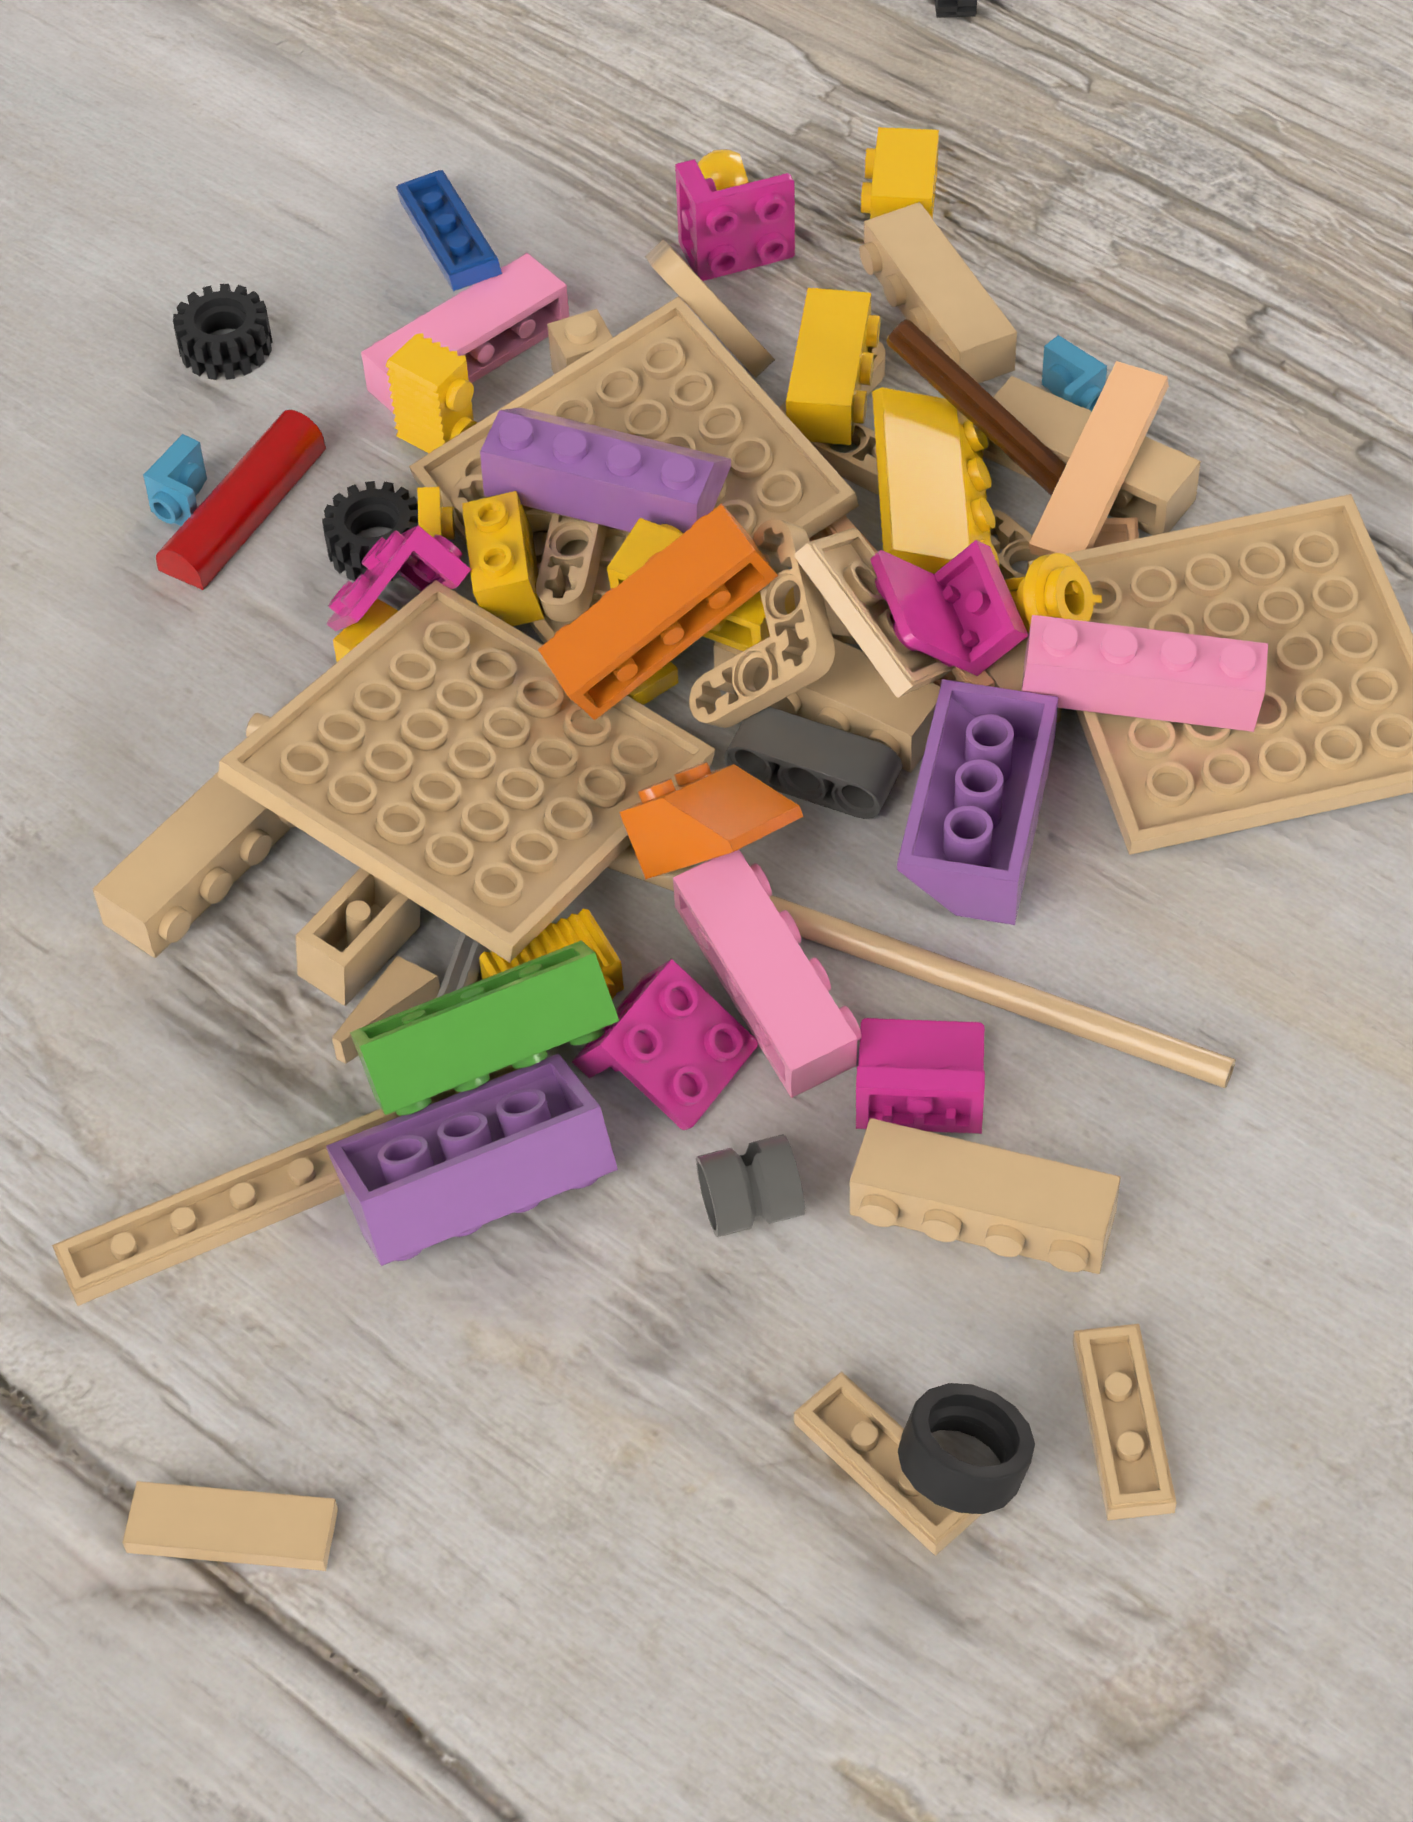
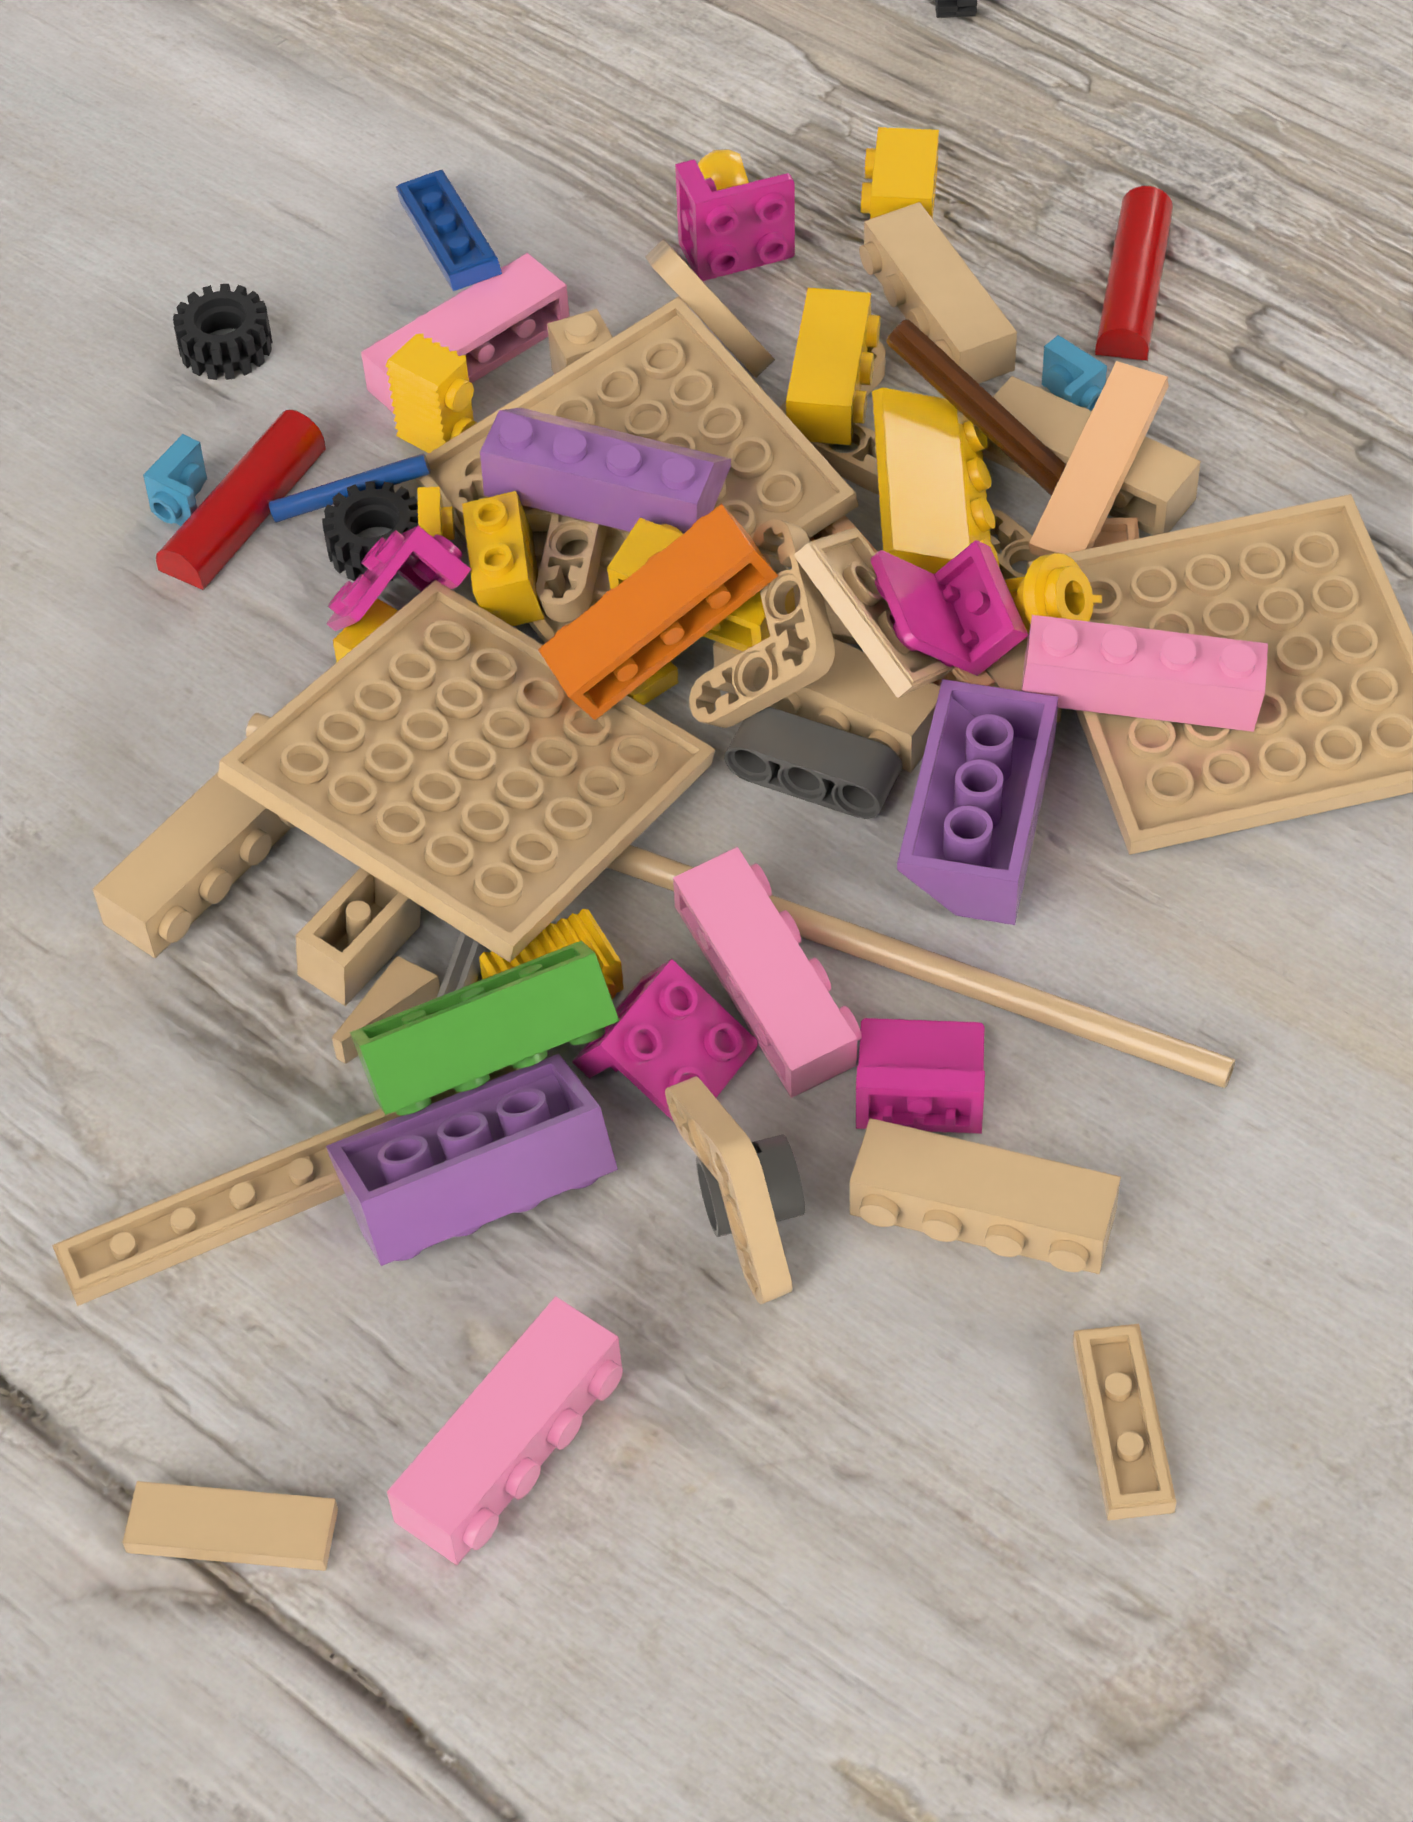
orange slope [619,762,804,879] -> none
tan tile [794,1371,982,1556] -> none
black tyre [897,1383,1035,1514] -> none
none -> blue bar [269,453,431,523]
none -> bright pink brick [387,1296,623,1565]
none -> tan beam [665,1076,793,1305]
none -> red brick [1095,186,1173,361]

